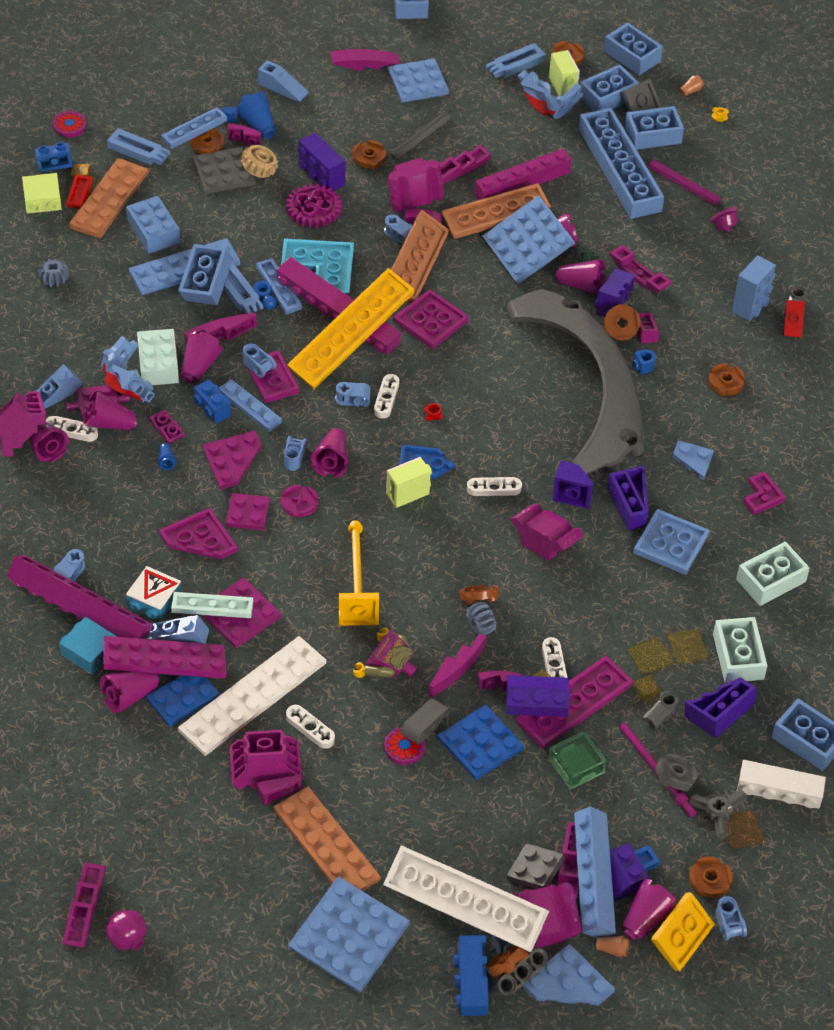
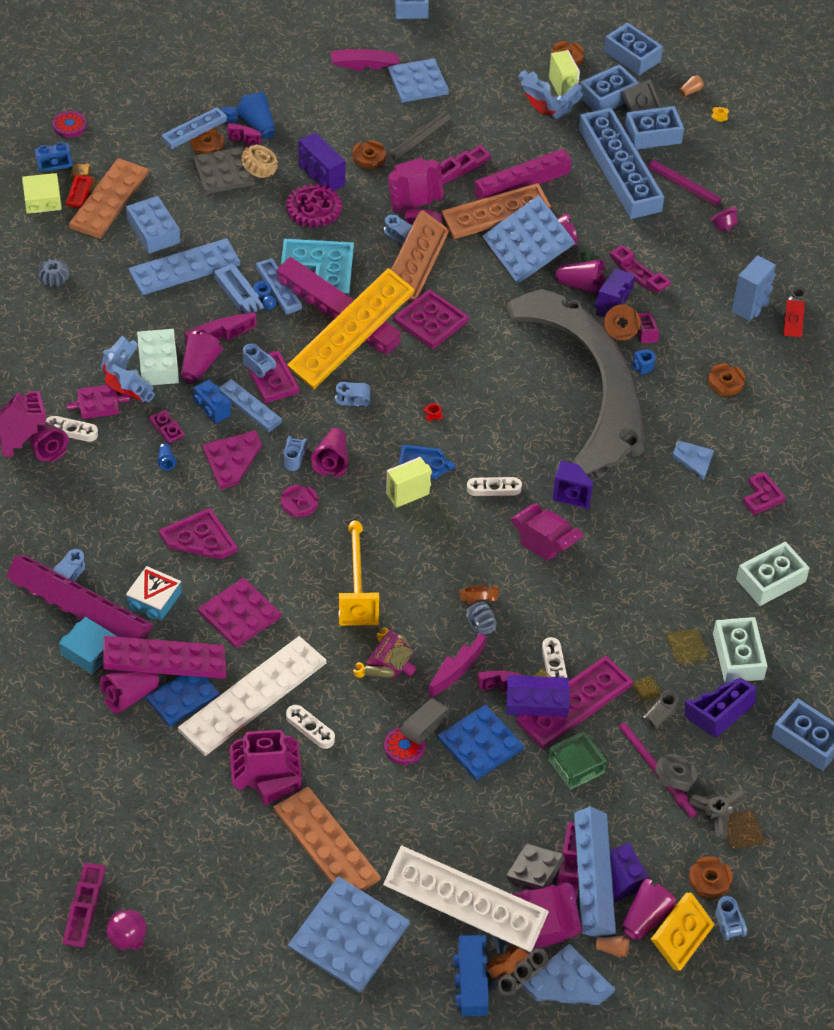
medium blue slope [37,364,84,409] -> none
magenta cone [83,391,137,431] -> none
medium blue hinge [107,128,171,165] -> none
medium blue slope [147,615,209,644] -> none
light aqua plate [171,592,253,618] -> none
medium blue brick [178,244,233,305] -> none
magenta plate [226,493,270,531] -> none
medium blue slope [258,60,309,103] -> none
white beam [374,374,399,418] -> none
medium blue hinge [486,43,546,78] -> none
dark purple wedge [607,465,648,531] -> none
clear yellow piece [628,637,674,675] -> none
medium blue plate [633,509,710,575] -> none
blue plate [634,845,660,871] -> none
white brick [737,760,826,809] -> none

